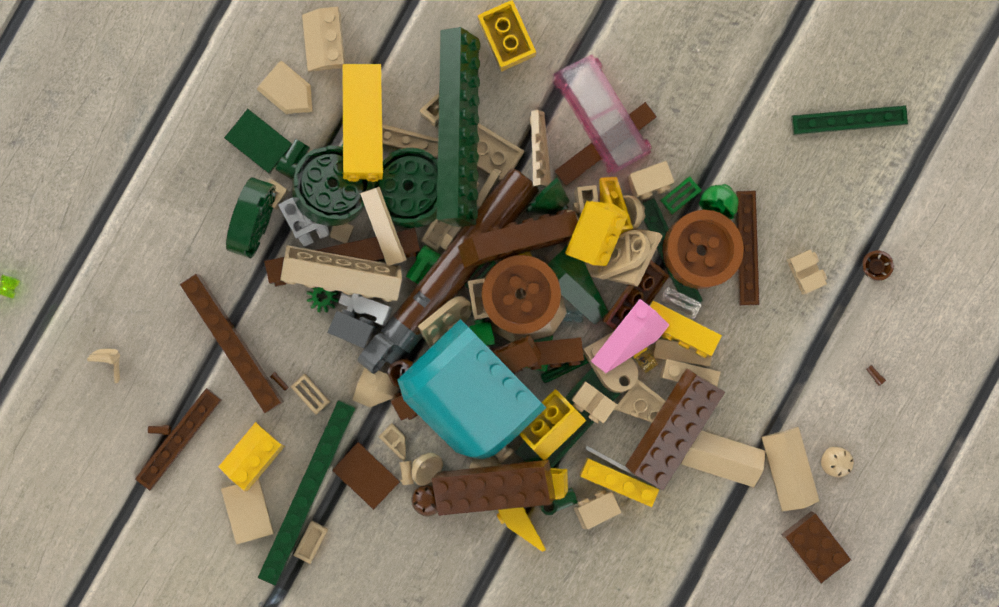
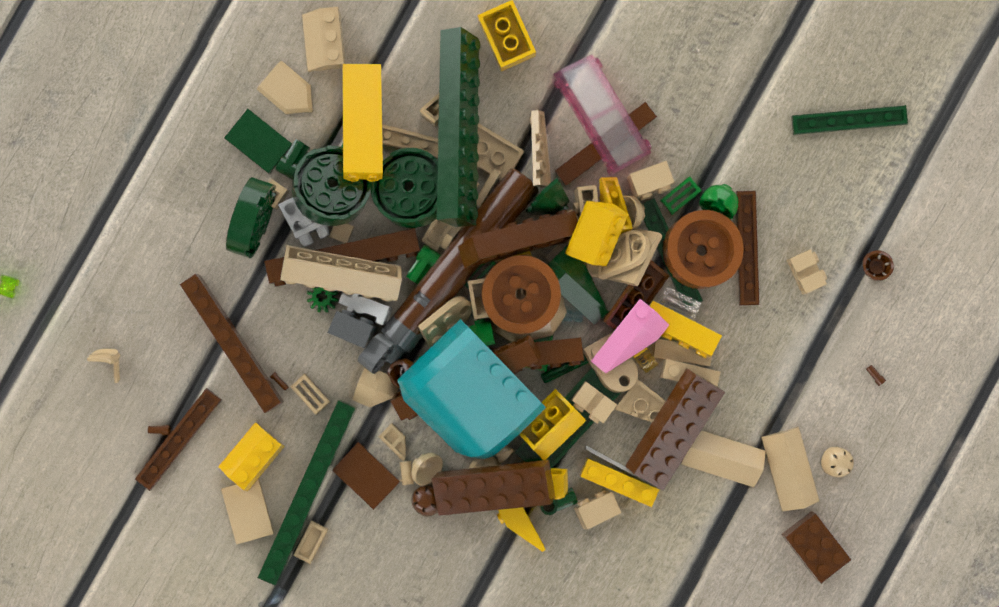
tan tile [360,187,407,266] -> none

